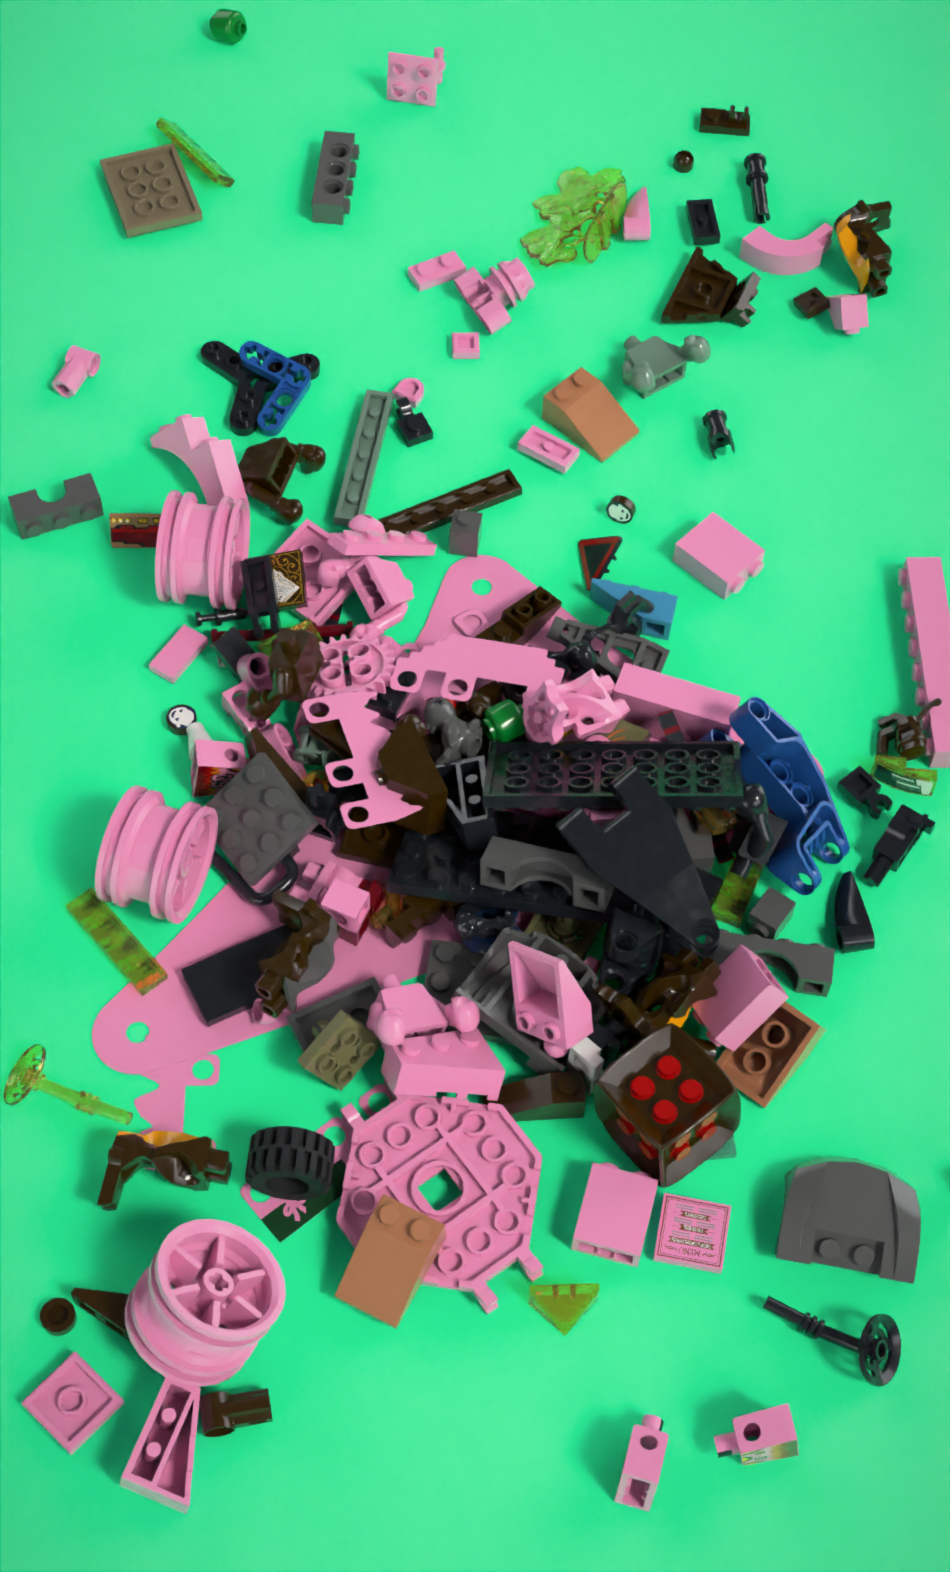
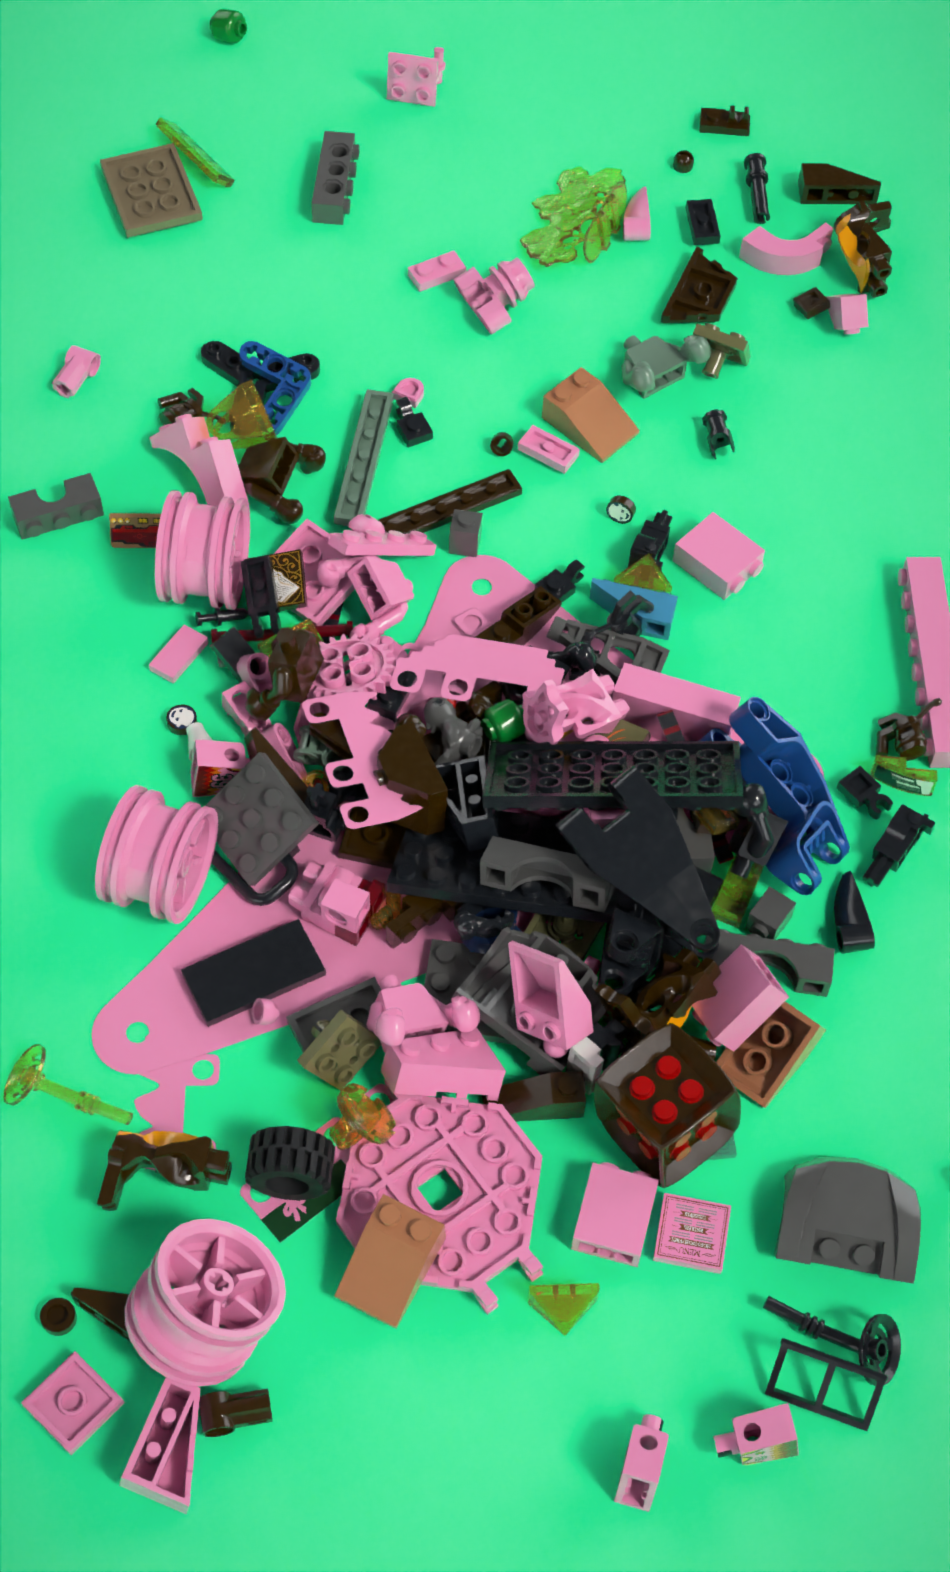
clear yellow tile [66,887,168,997] -> none
dark brown hips [255,889,342,1018] -> none
bright pink tile [452,332,480,359] -> none
piece [578,535,623,591] -> none
plate [720,272,761,328] -> none
none -> dark brown piece [158,388,226,426]
none -> clear yellow hose [206,379,278,450]
none -> clear yellow tile [329,1083,396,1150]
none -> dark brown hinge [490,432,514,456]
none -> black plate [535,559,585,602]
none -> clear yellow slope [614,553,672,595]
none -> black piece [627,510,673,581]
none -> olive plate [693,323,751,379]
none -> black window [765,1338,888,1432]
none -> dark brown slope [798,163,881,204]

